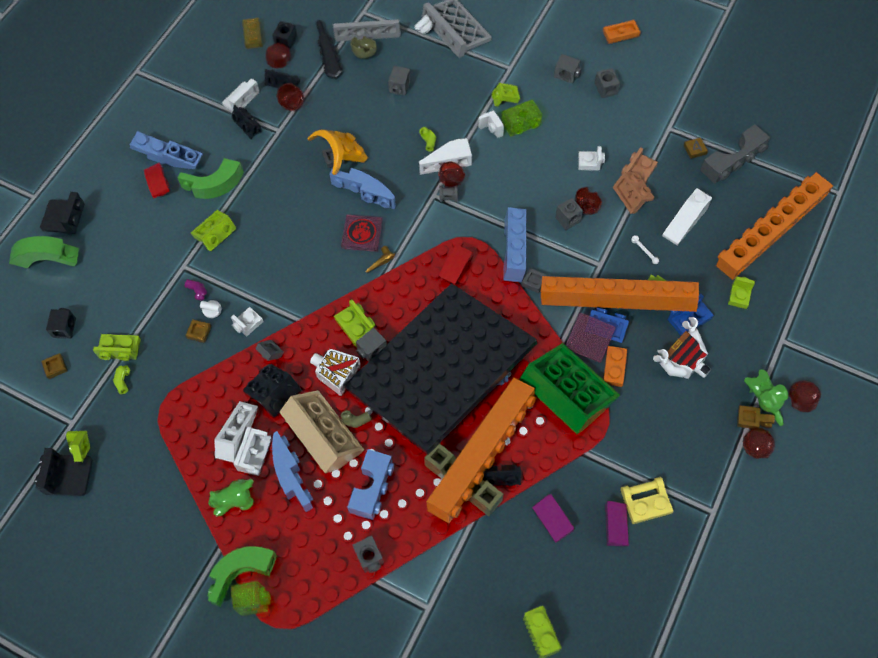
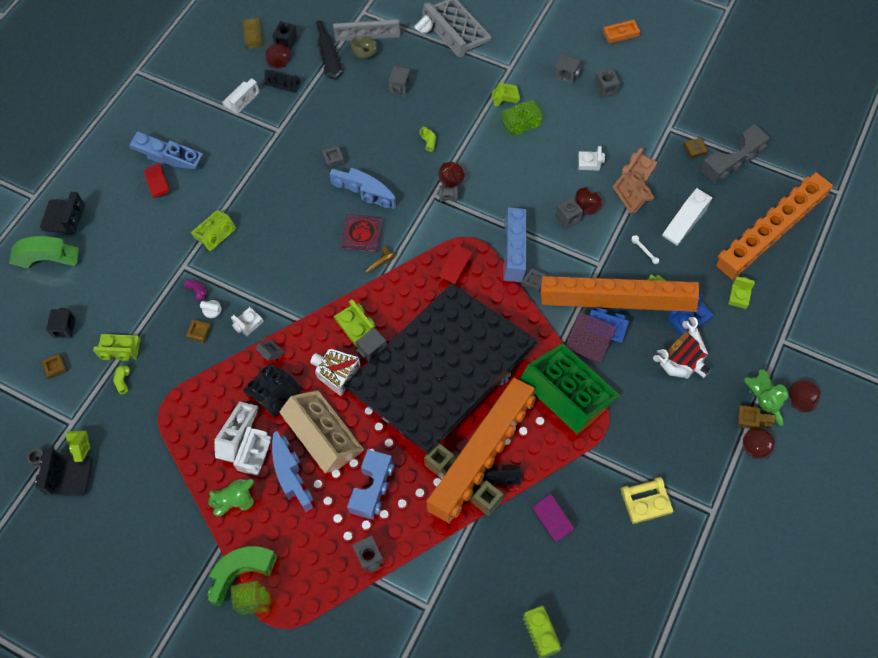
bright green arch [177,158,244,199] -> none
black hinge [232,105,262,139] -> none
clear red hair [276,83,304,111] -> none
light orange piece [308,129,368,175] -> none
olive arm [341,410,372,428] -> none
white slope [419,138,472,175] -> none
white bracket [478,110,504,138] -> none
orange plate [603,346,627,387] -> none
magenta slope [605,501,629,546] -> none
none -> dark grey plate [27,448,44,468]

